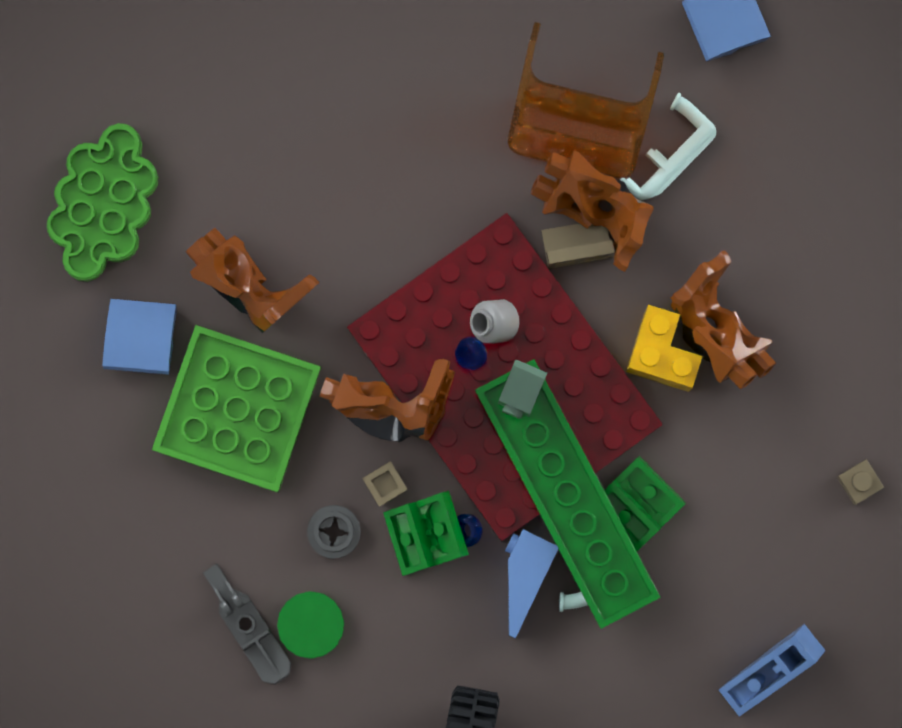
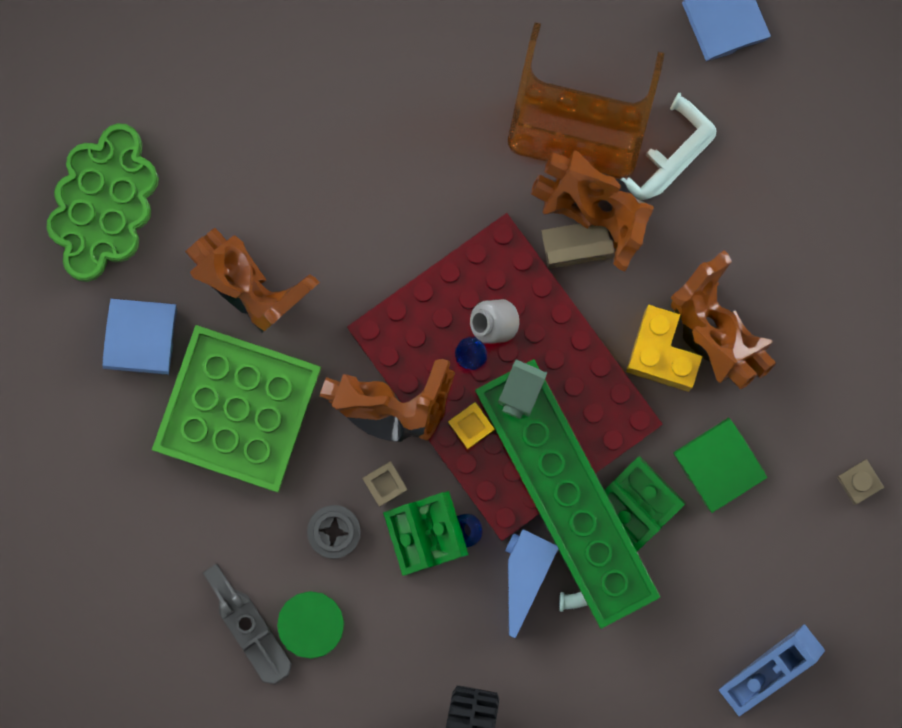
none -> yellow plate [448,402,495,450]
none -> green slope [673,417,768,513]

